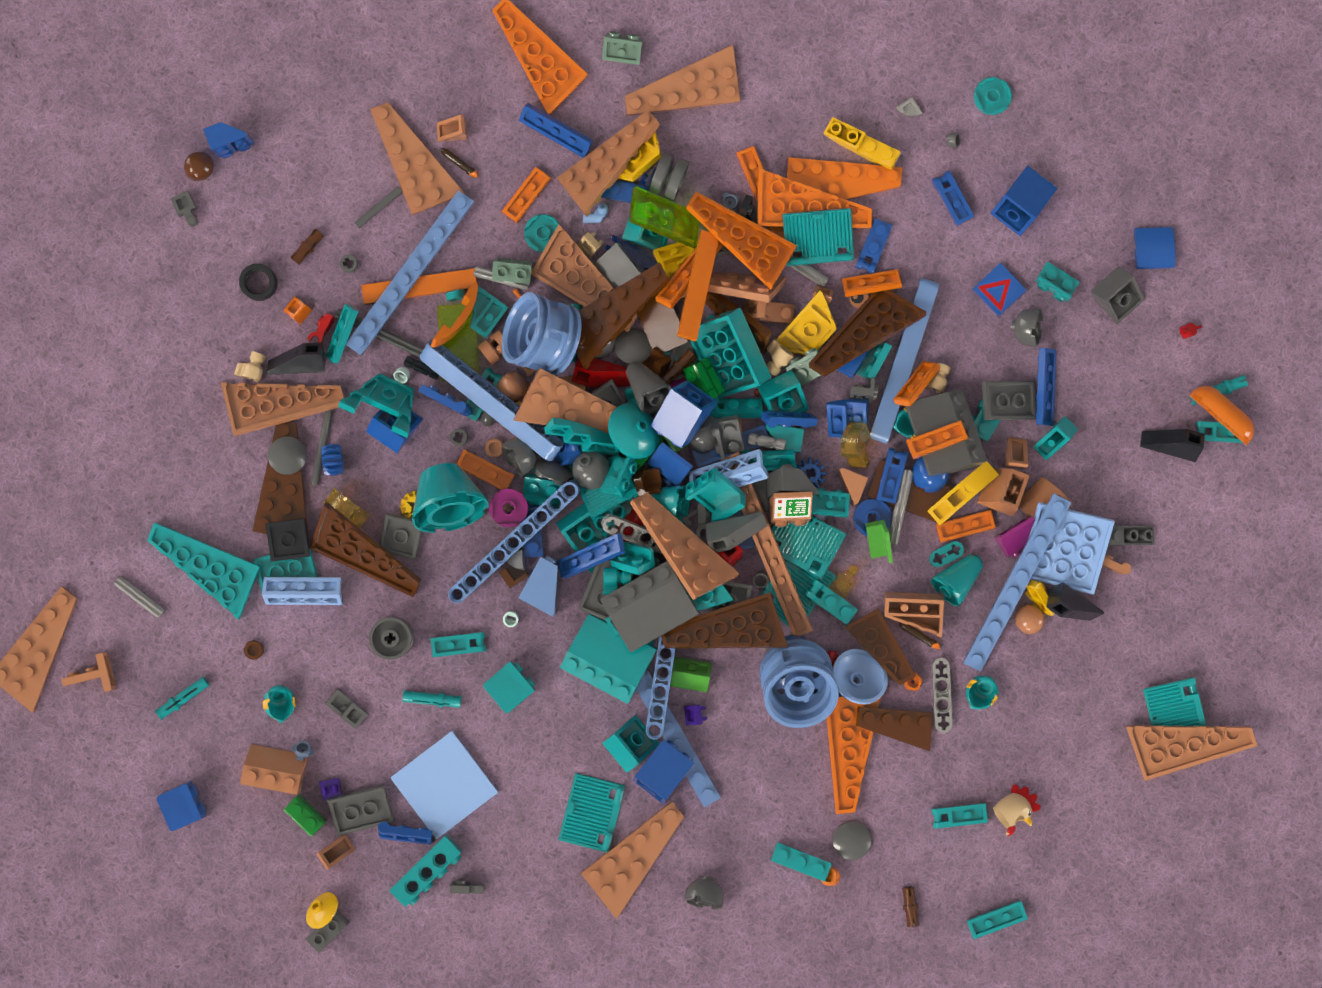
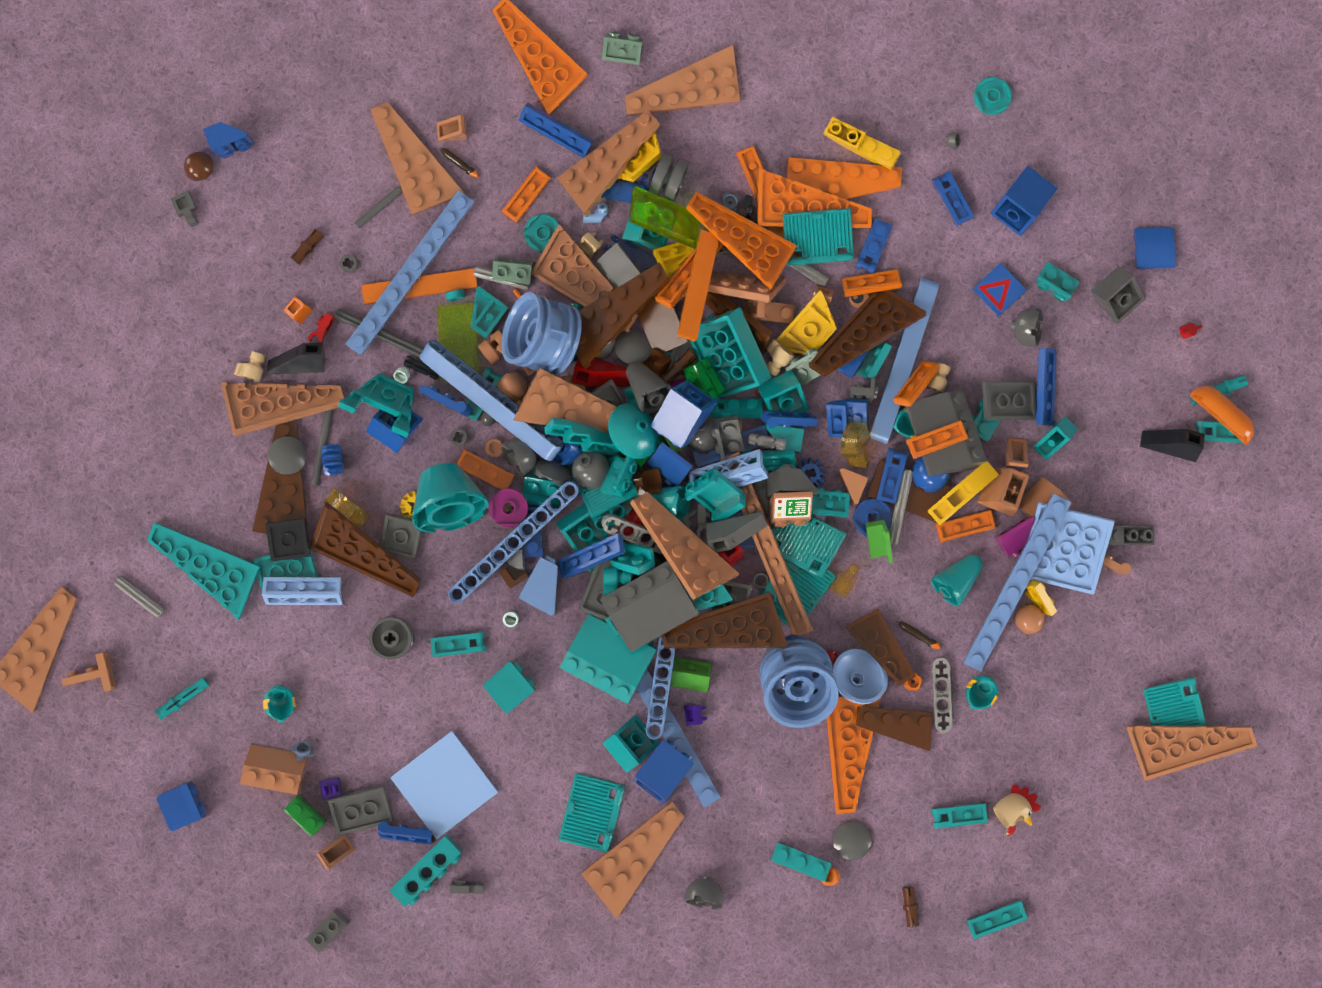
black tyre [239,264,277,301] -> none
reddish brown tile [244,640,264,660] -> none
yellow dish [306,892,338,929] -> none
teal tile [325,303,358,364] -> none
dark grey slope [325,688,368,729] -> none
teal pin [402,690,462,708] -> none
orange slope [431,282,478,348] -> none
teal plate [804,579,858,625] -> none
nougat wedge [883,592,944,638] -> none
light grey tile [896,97,923,117] -> none
teal beam [929,541,964,567] -> none
black slope [1046,582,1104,621] -> none

